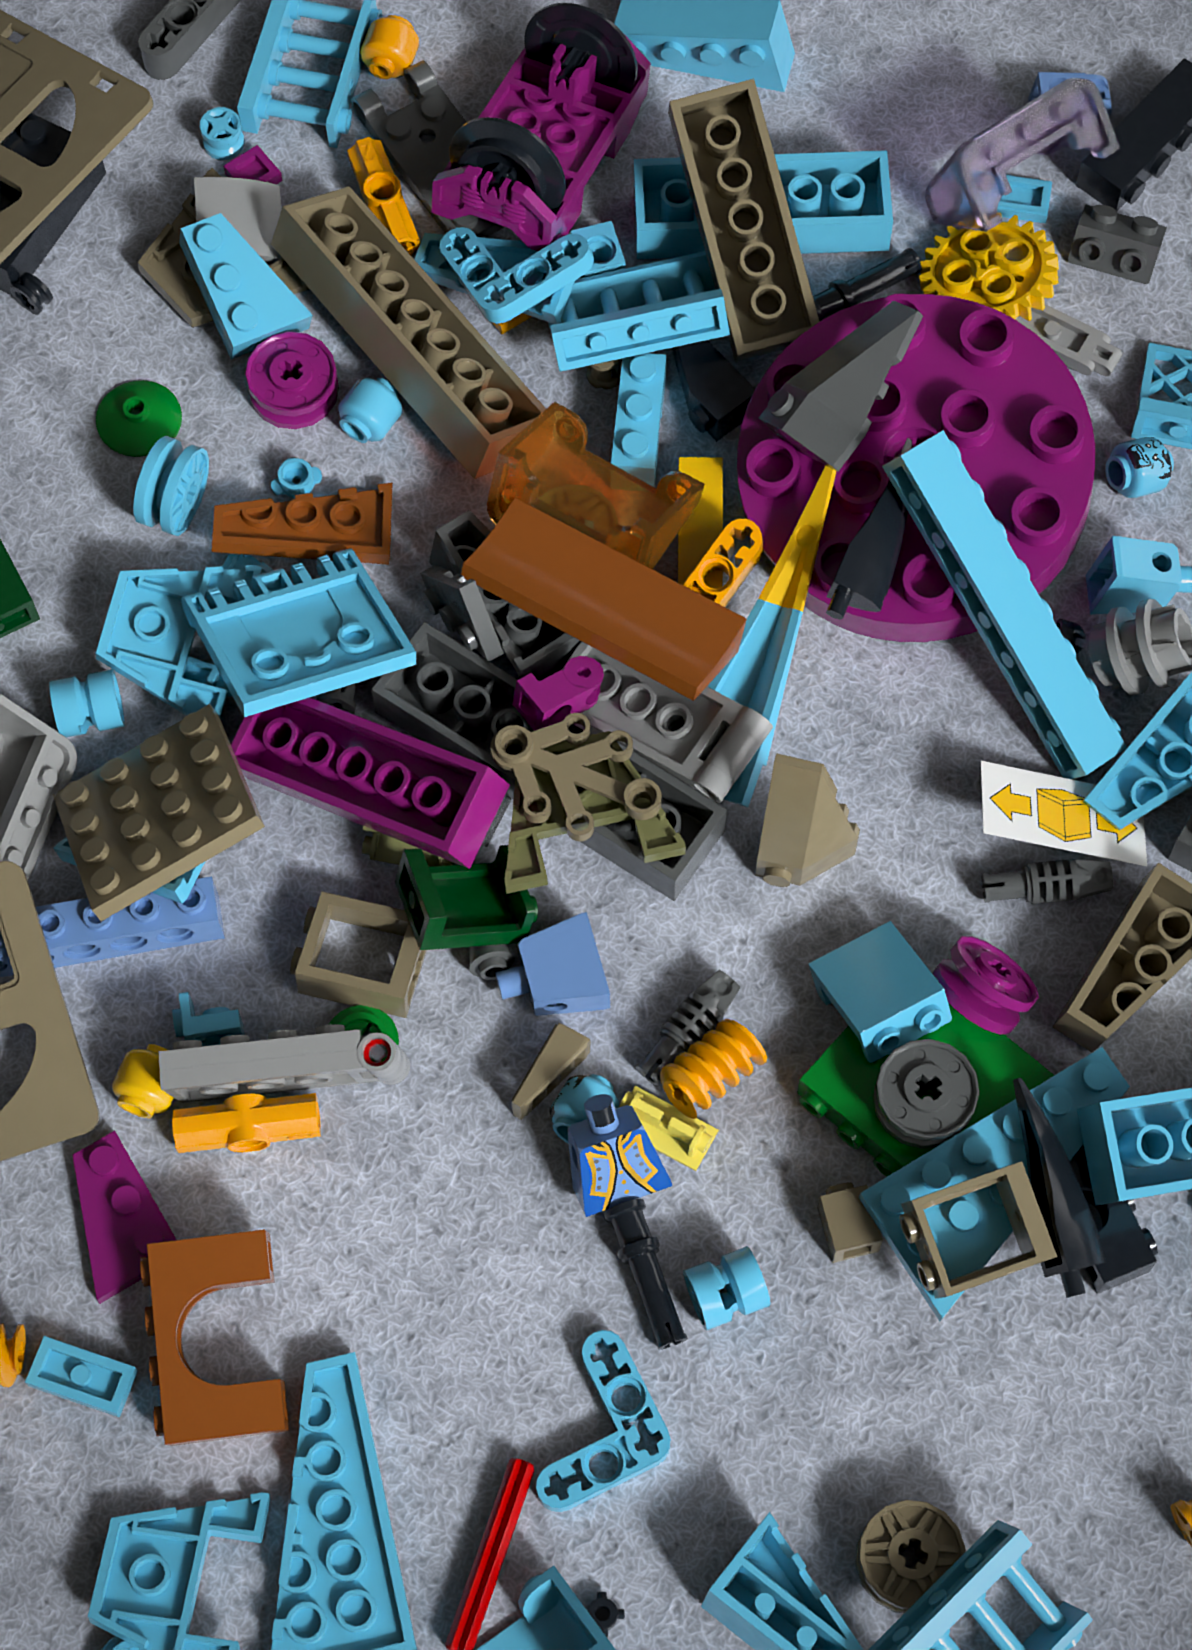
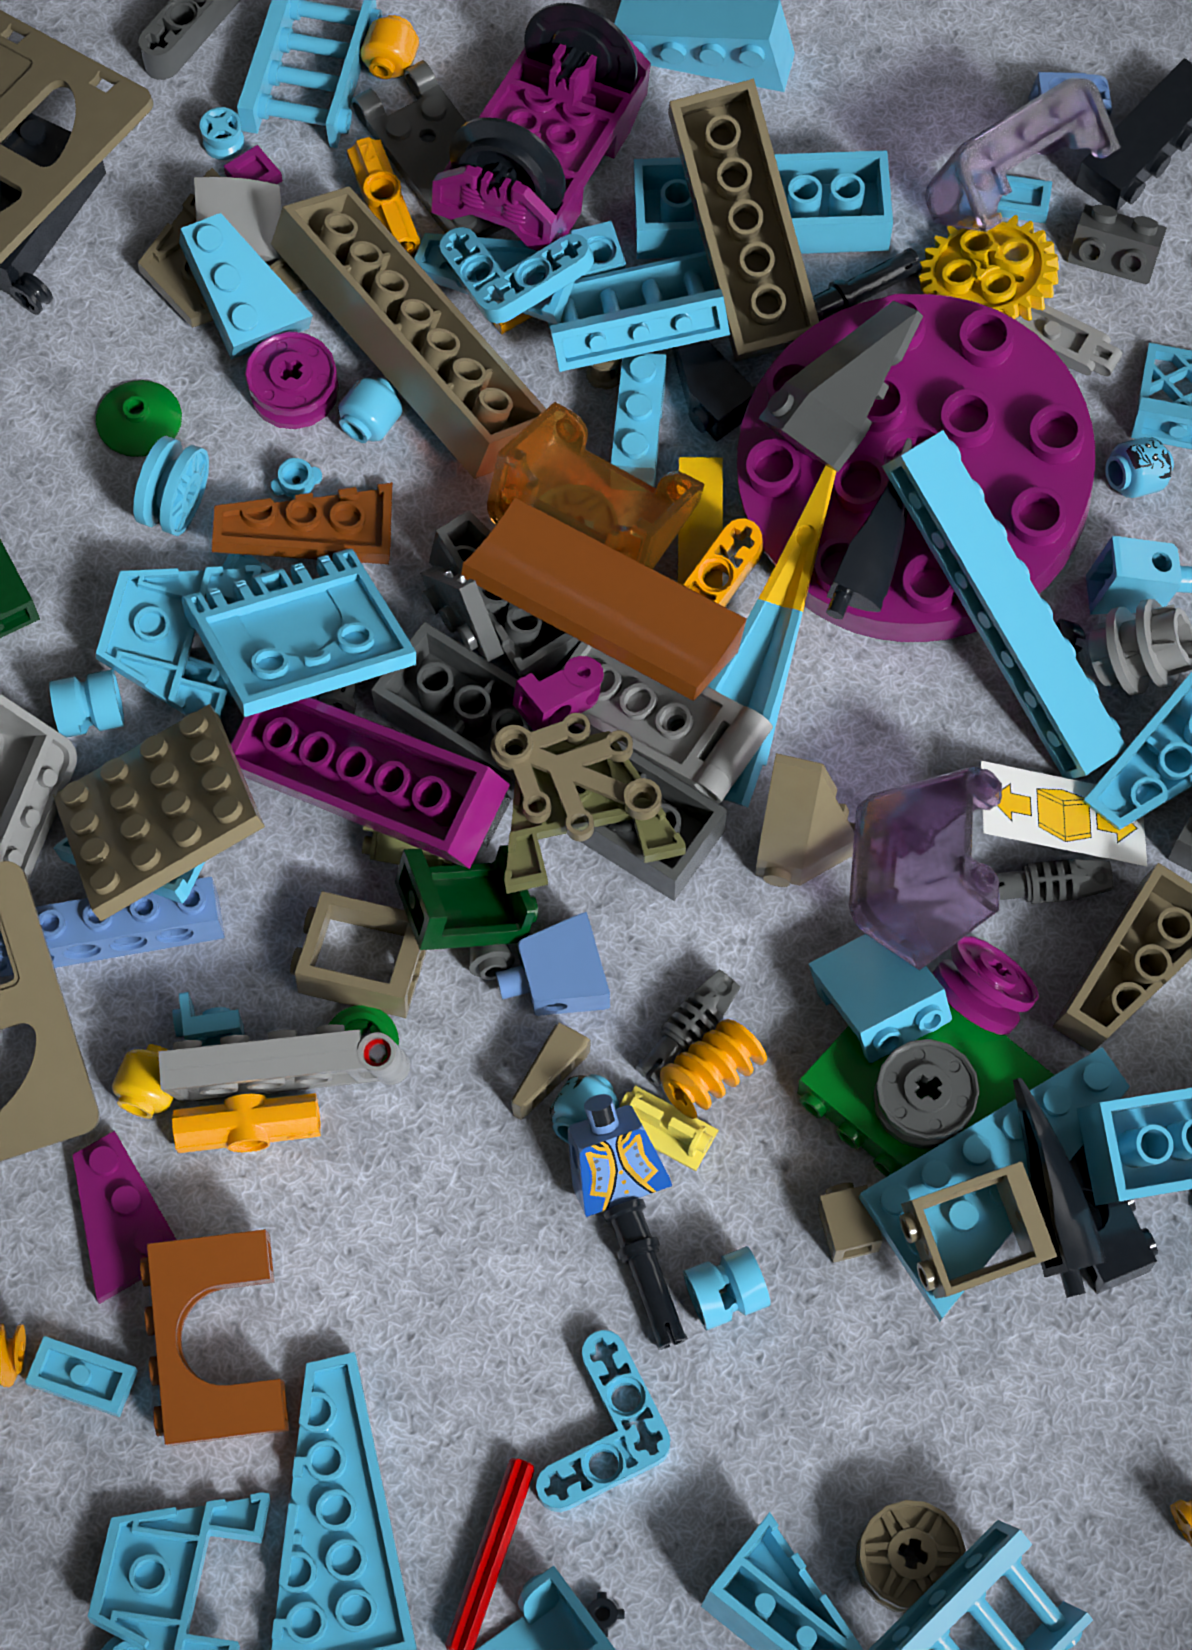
none -> clear purple windscreen [849,766,1002,970]

